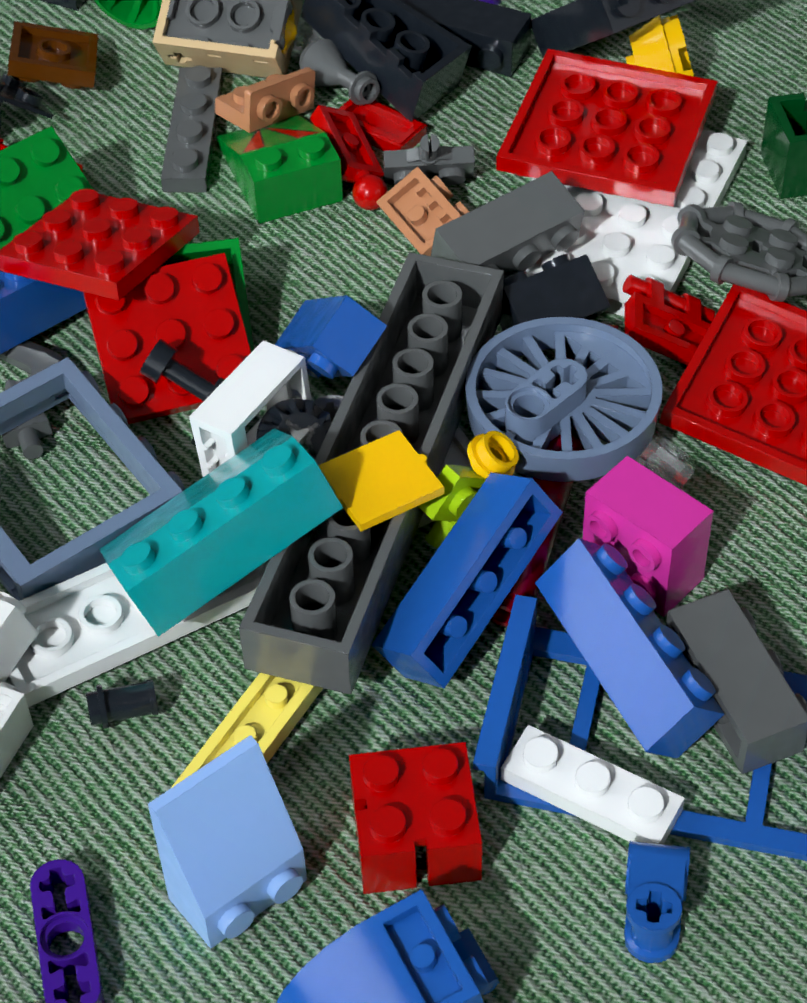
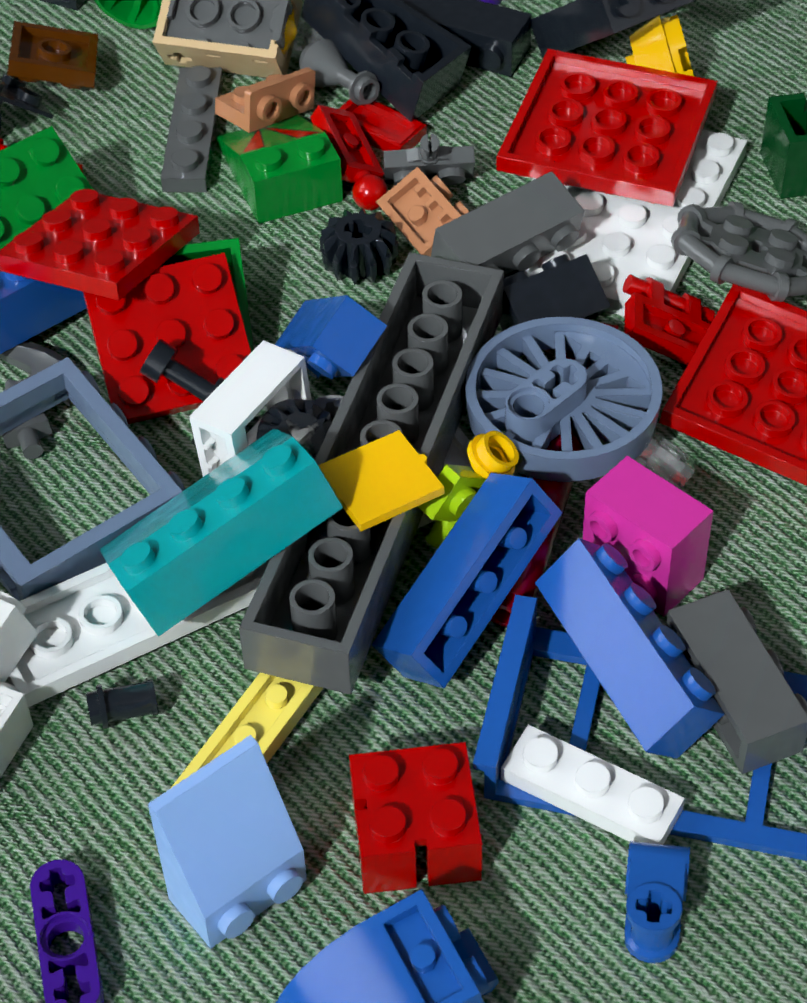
none -> black gear [319,208,399,285]

